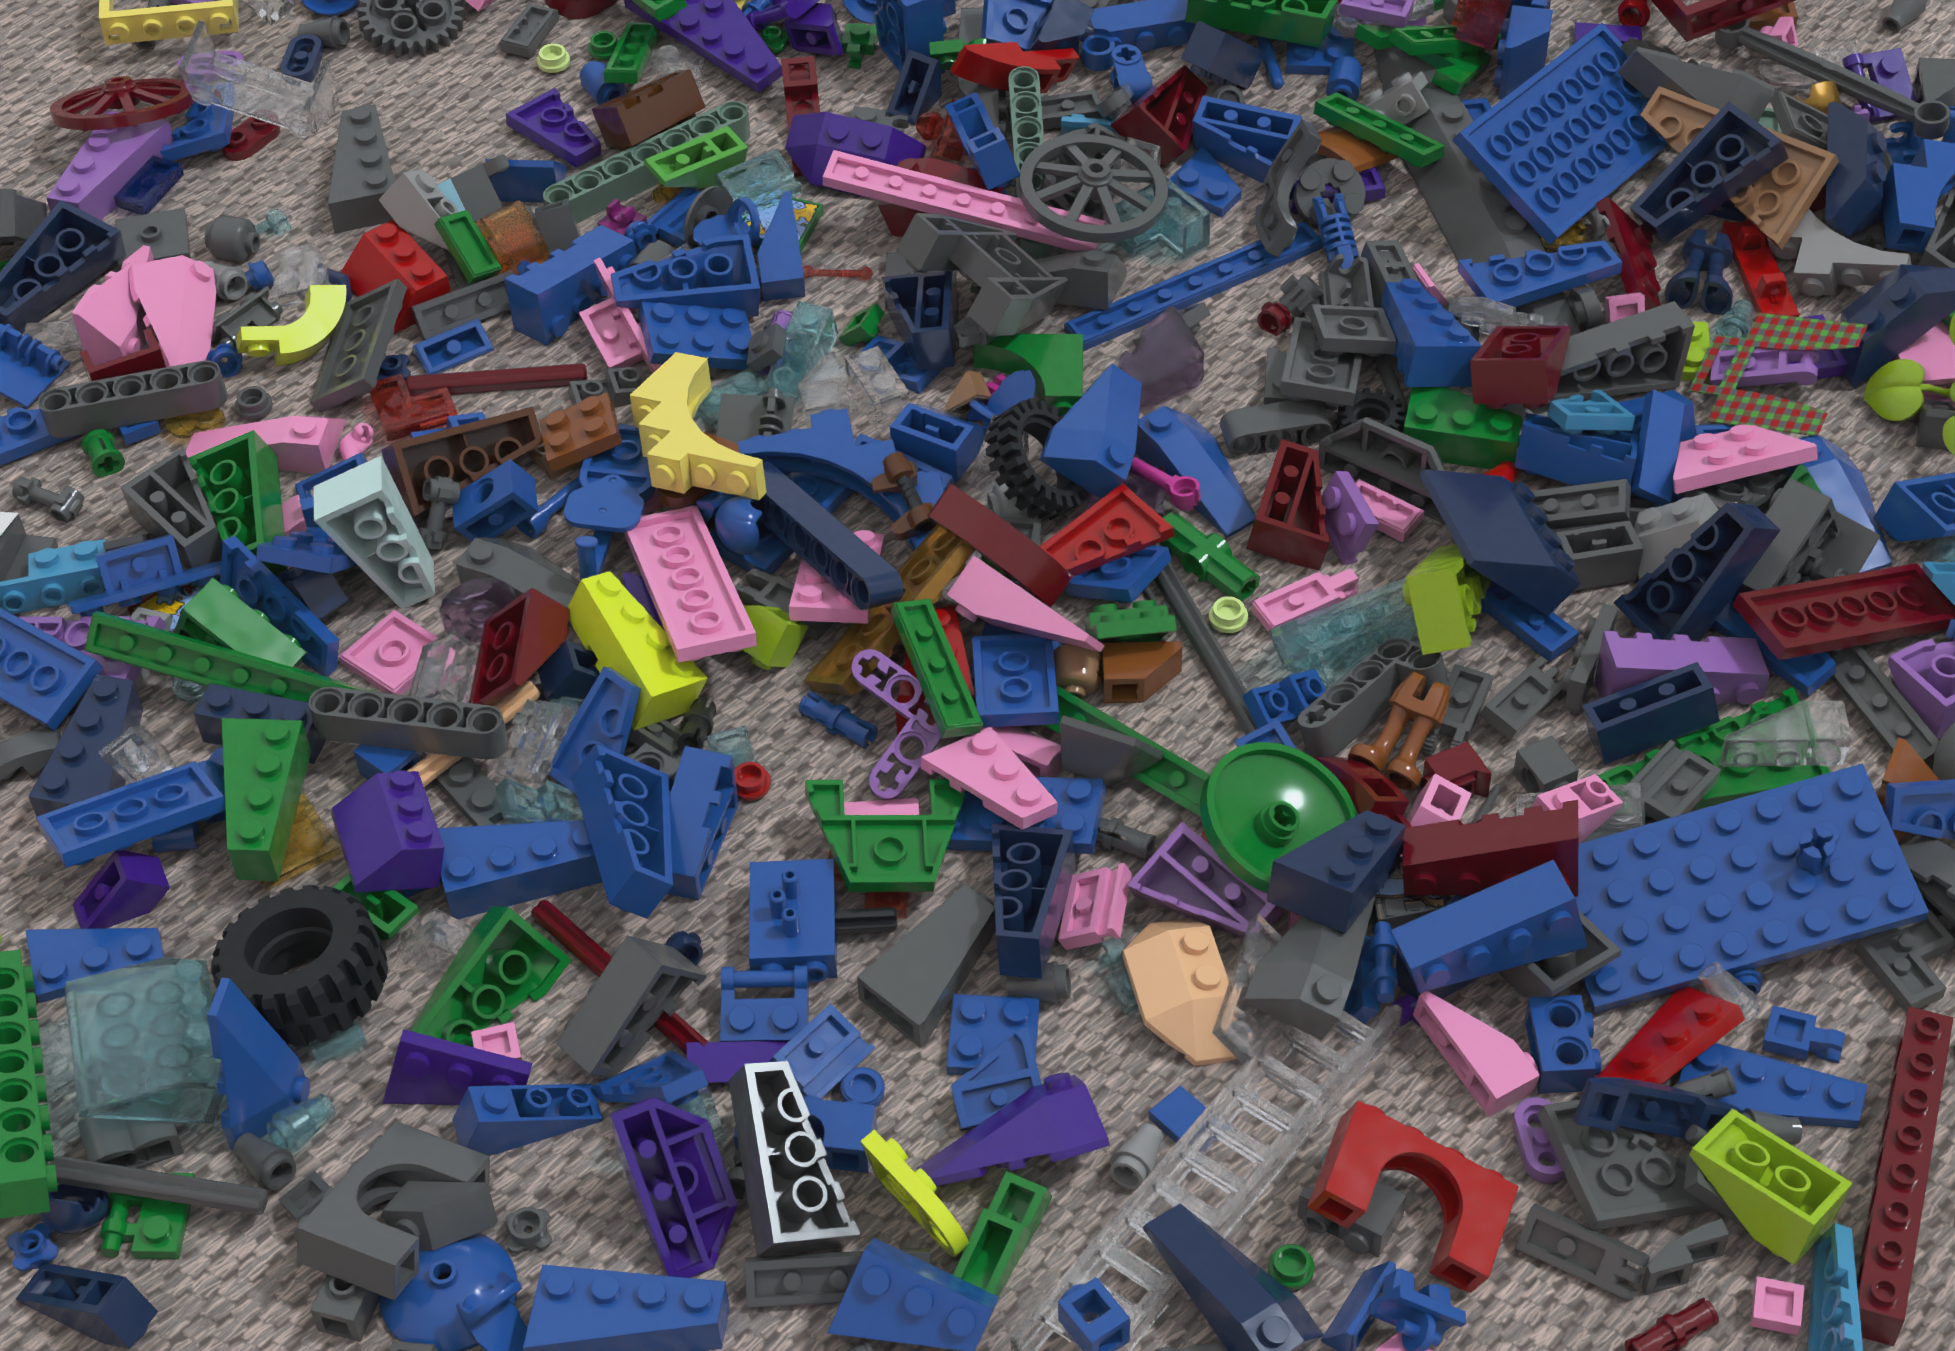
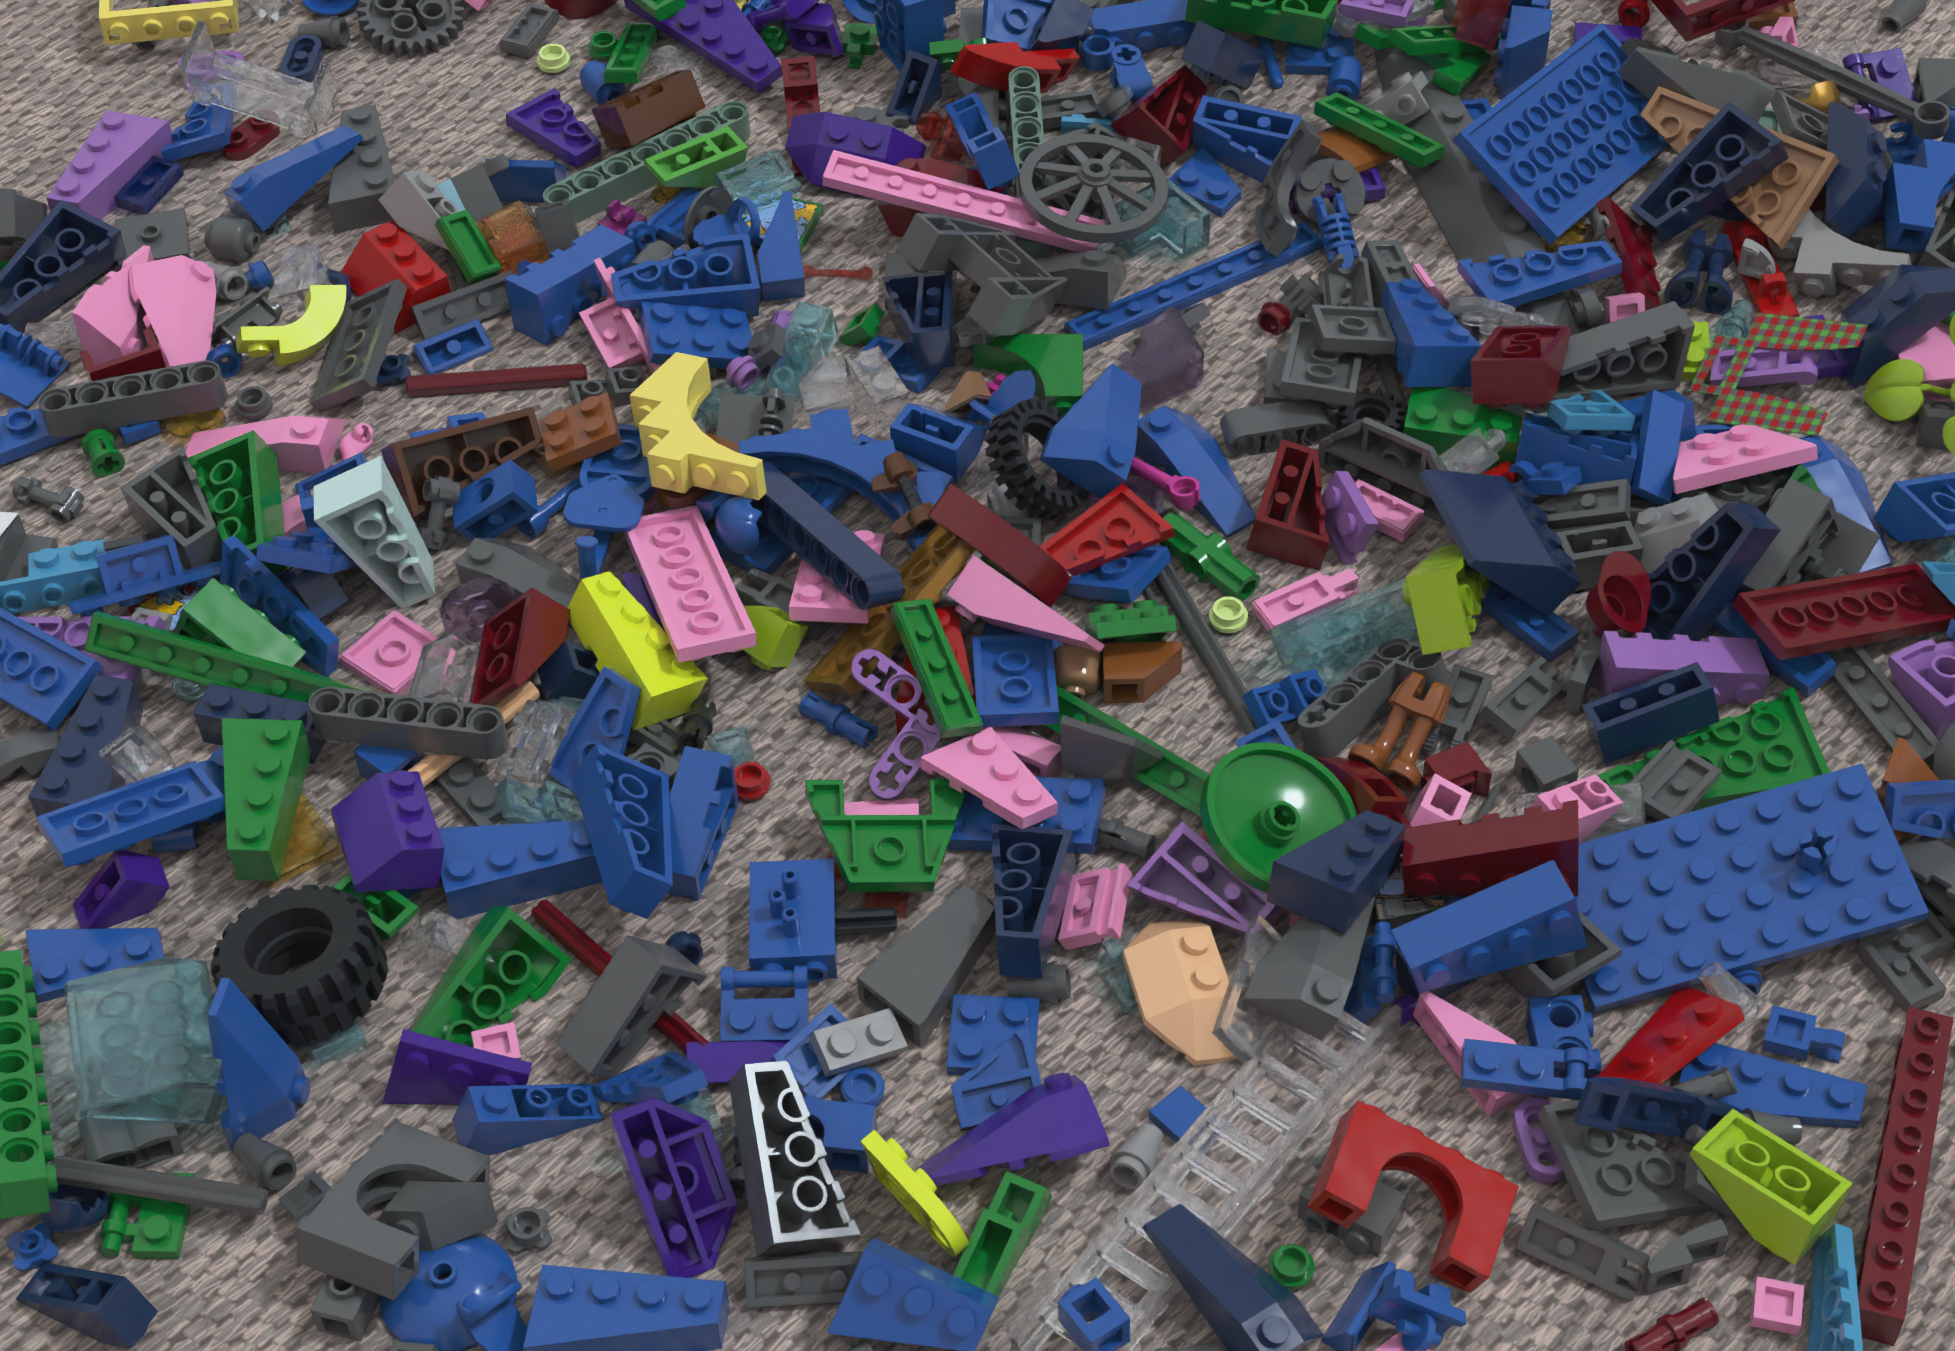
dark red wheel [50,76,195,132] -> none
clear light blue cone [266,1094,336,1151] -> none
clear red plate [369,374,458,442] -> none
clear slope [1719,700,1852,768] -> none
none -> blue wedge [224,125,364,232]
none -> medium lavender plate [725,355,760,390]
none -> light grey plate [809,1008,908,1077]
none -> clear hinge [1437,427,1506,474]
none -> blue plate [1460,1038,1589,1100]
none -> blue plate [1508,460,1582,495]
none -> dark red piece [1585,551,1651,636]
none -> light grey tile [1737,238,1776,279]

